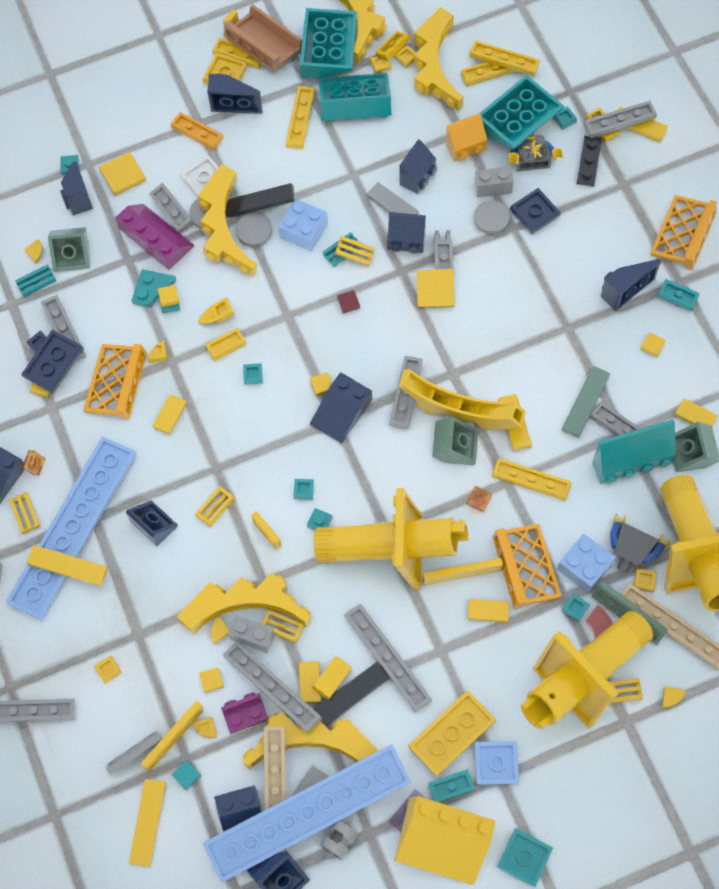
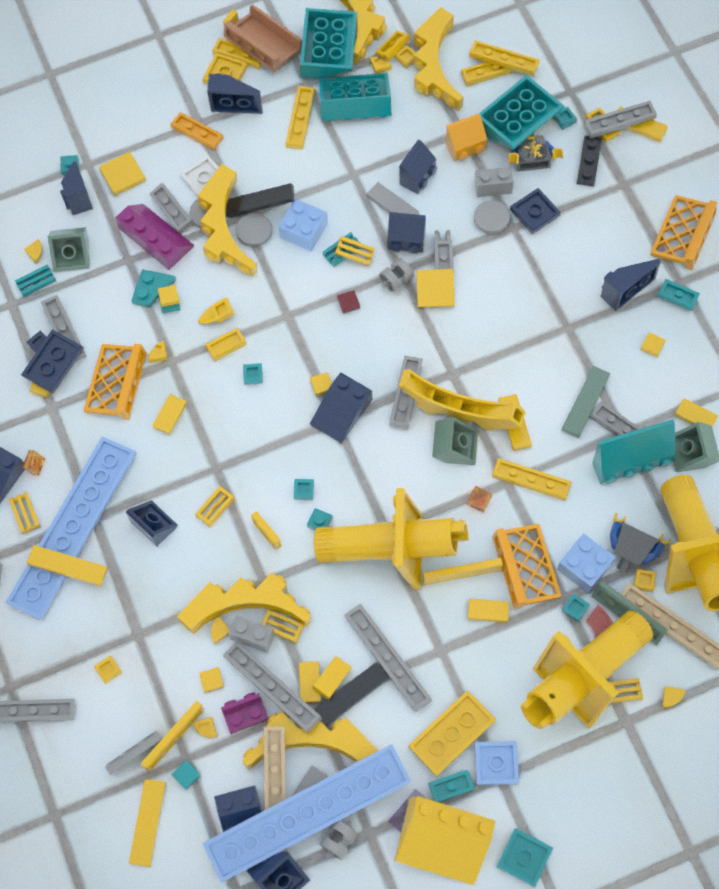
none -> light grey wheel [379,258,414,292]

